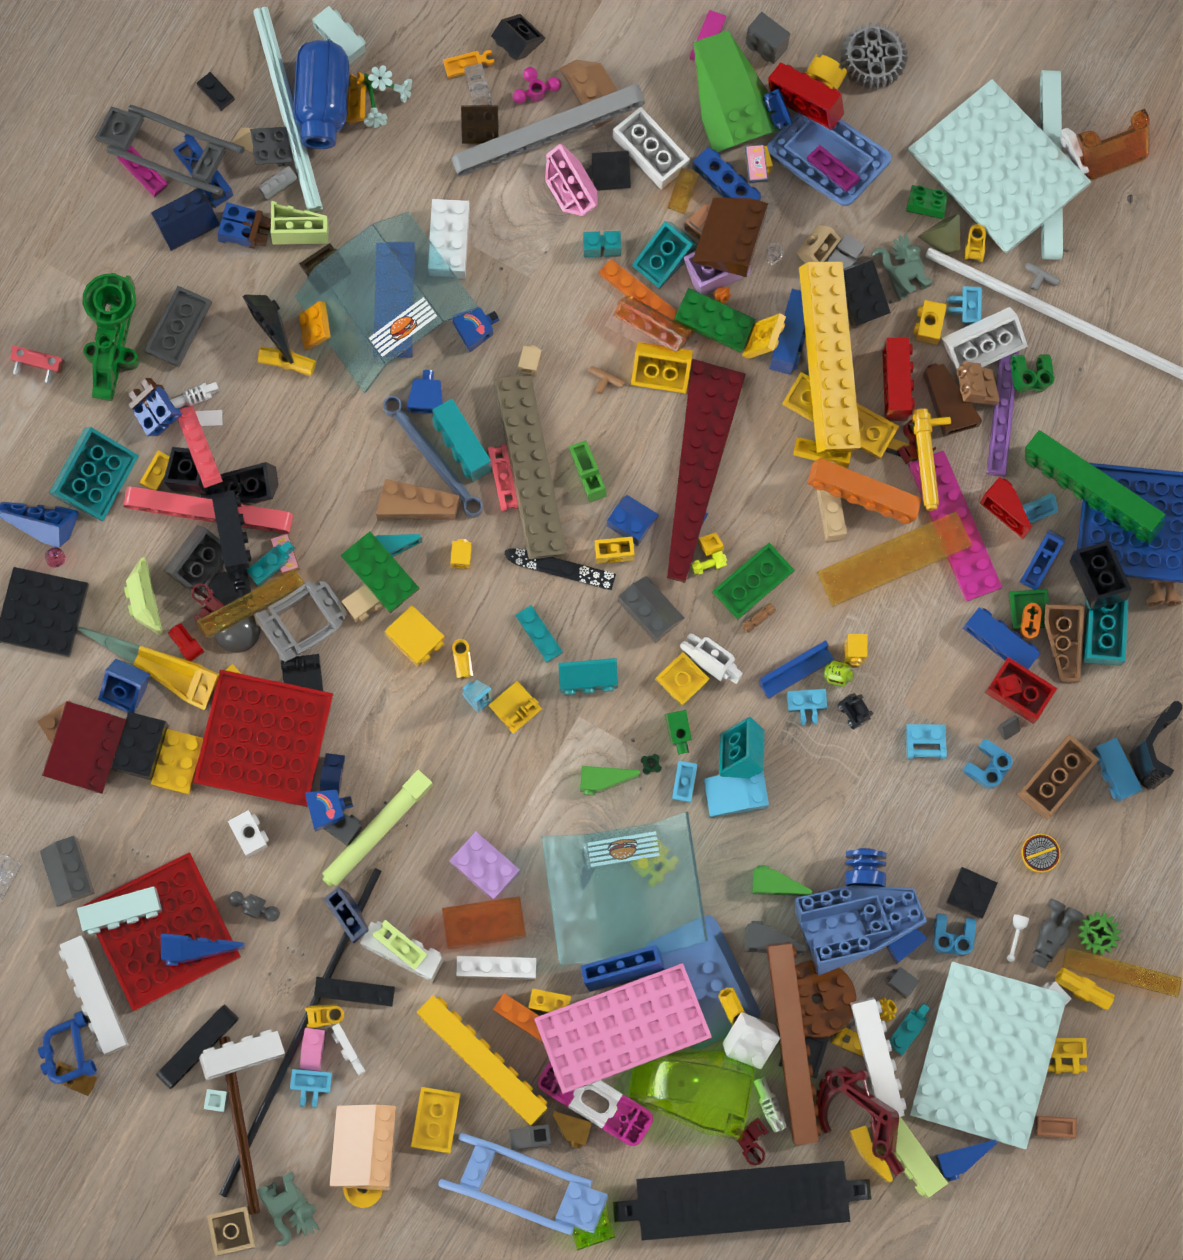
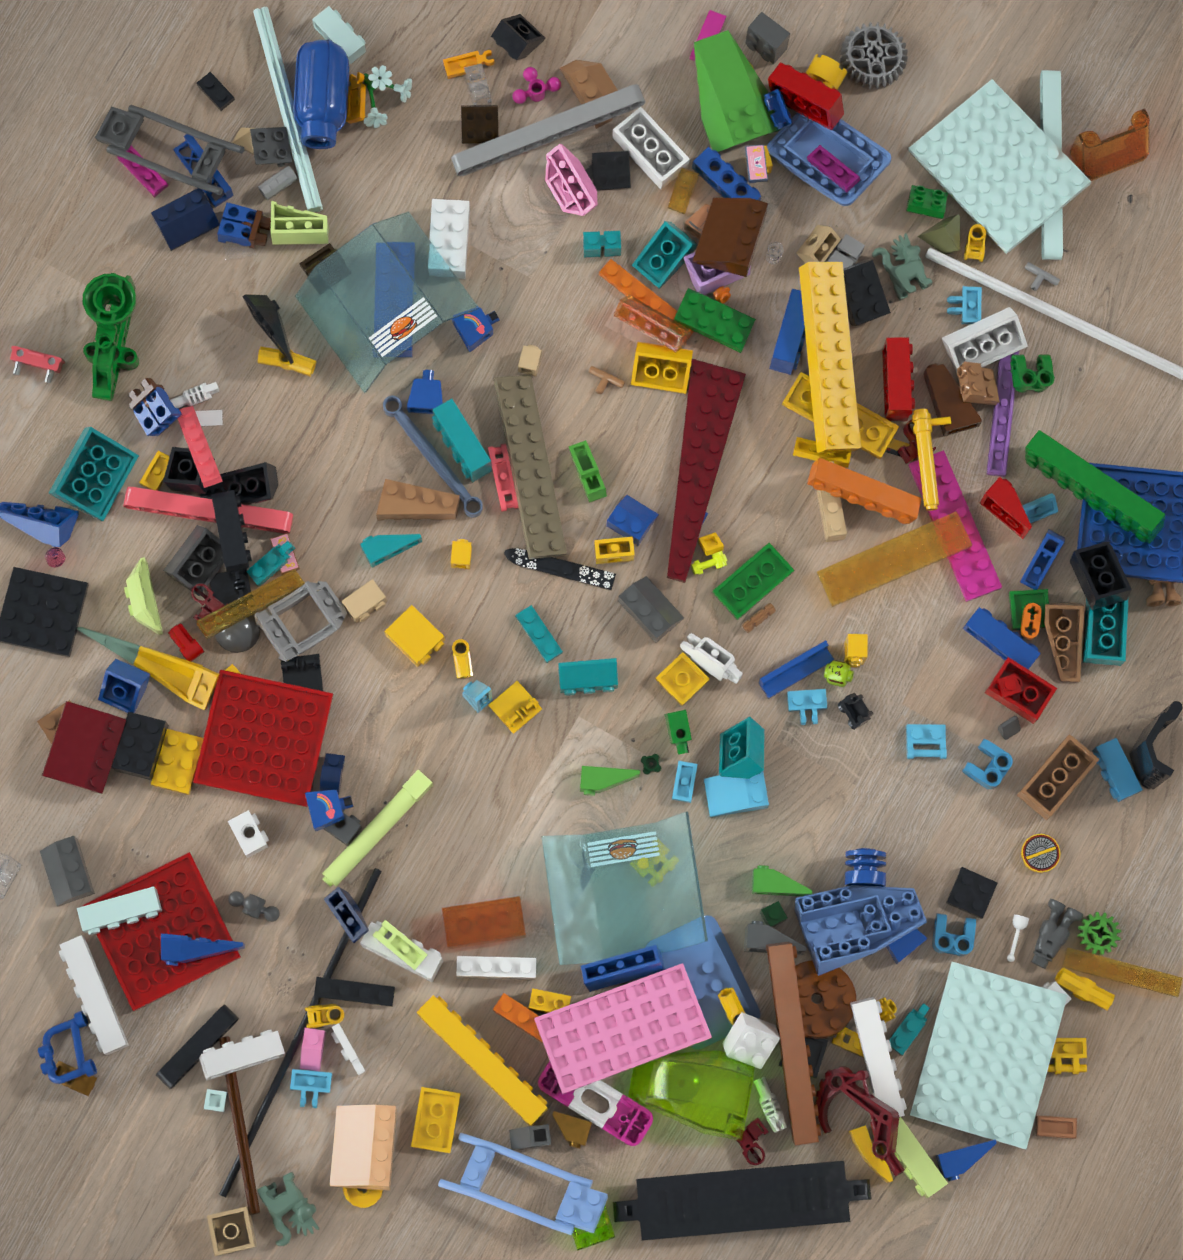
dark grey plate [144,286,212,368] -> none
light orange plate [299,301,331,350] -> none
green plate [341,531,420,613] -> none
lavender brick [450,831,520,902] -> none
yellow plate [742,313,786,359] -> none
dark grey brick [887,967,919,998] -> none
yellow brick [913,300,947,345] -> none
white wing [1060,128,1089,174] -> none
none -> dark green brick [759,901,788,928]

